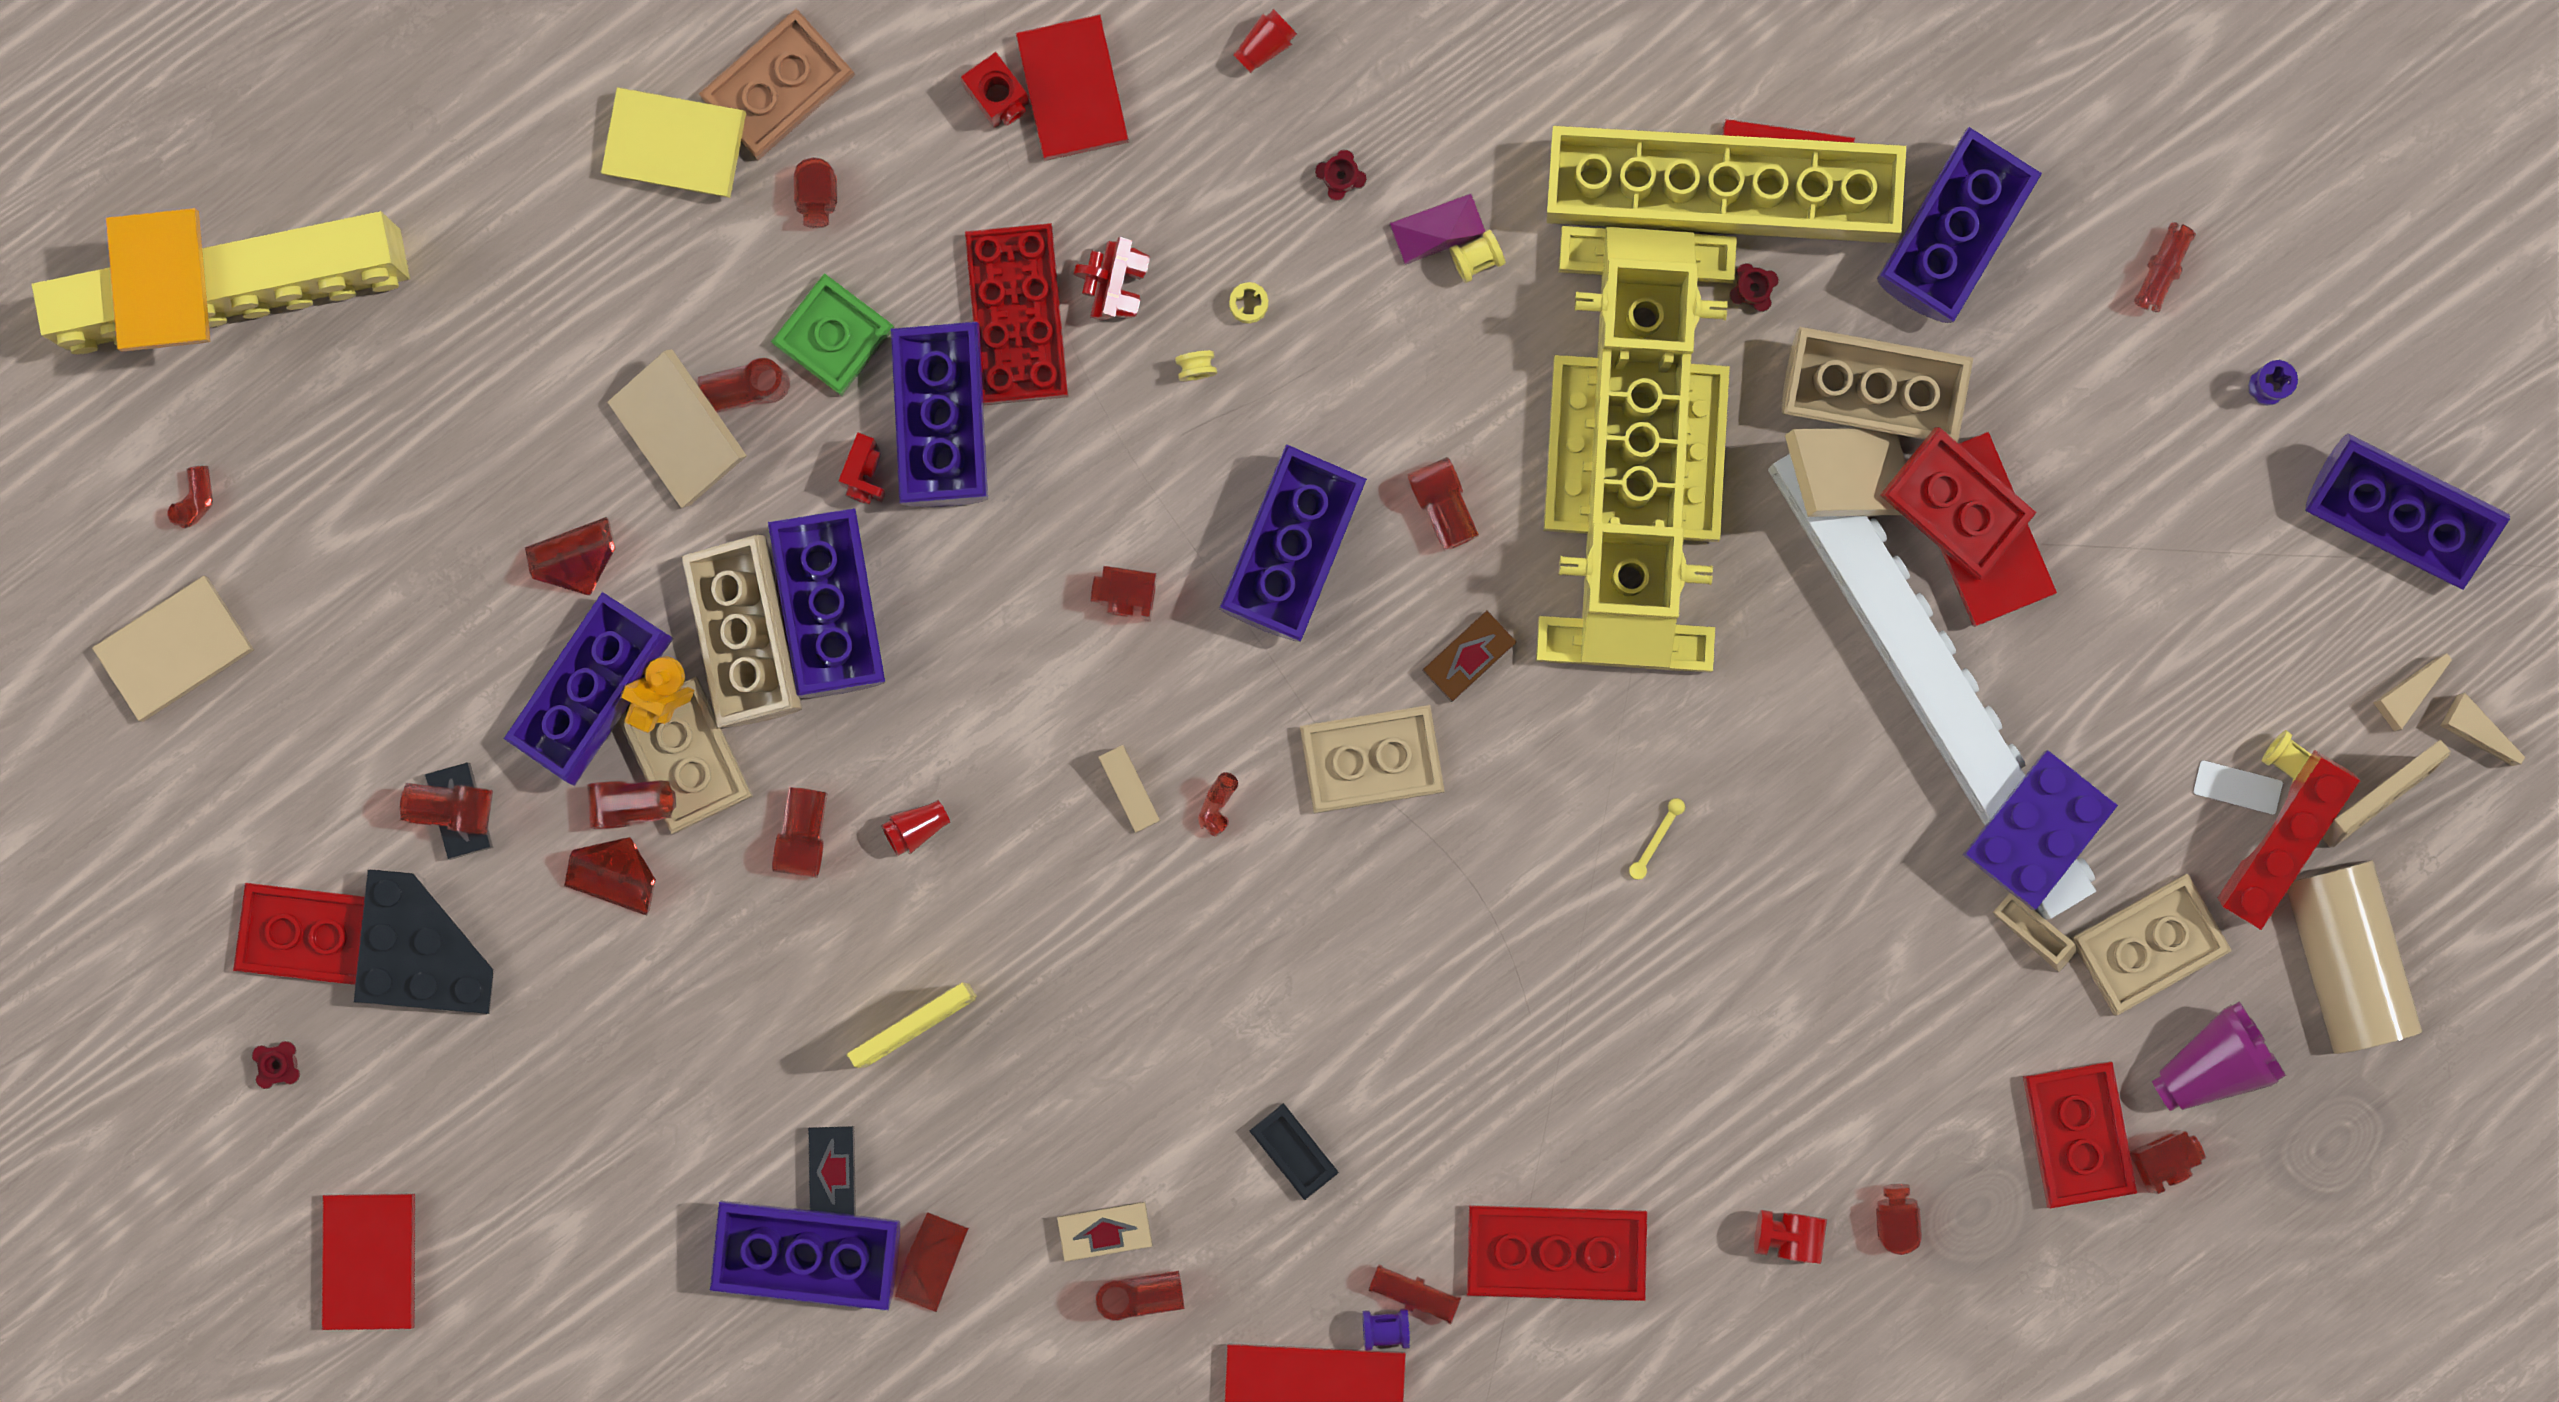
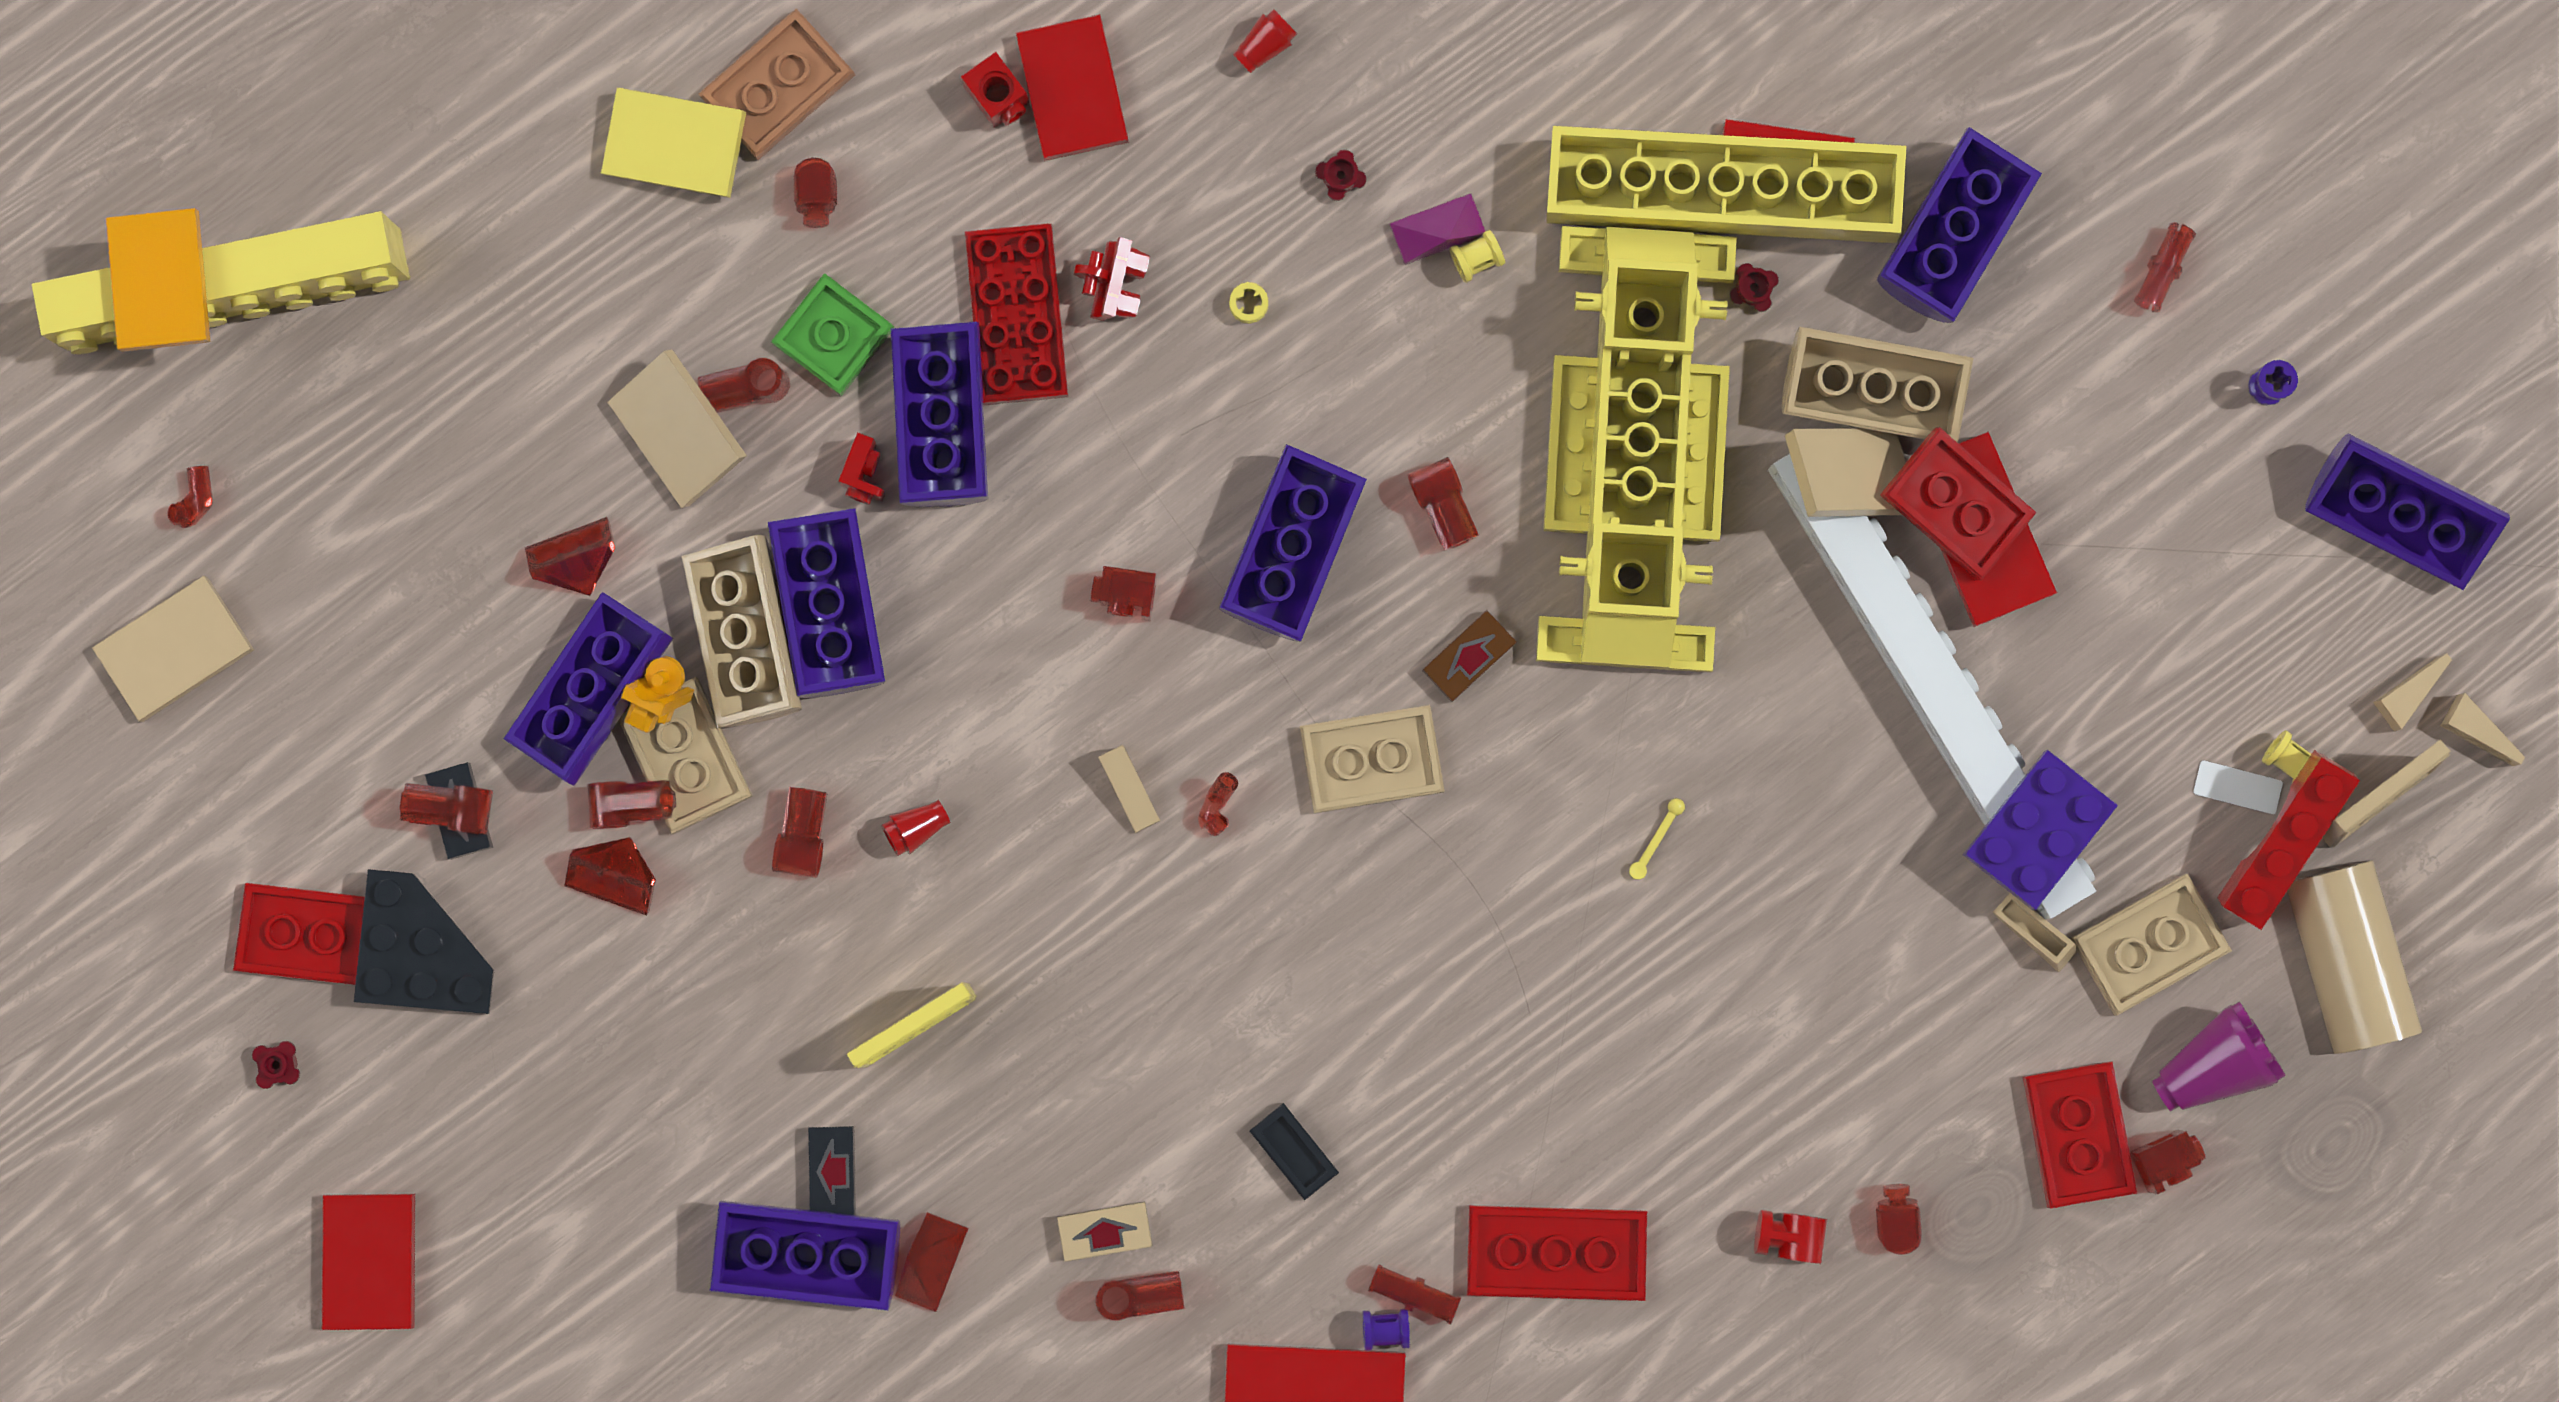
light yellow bush [1175,351,1217,381] -> none

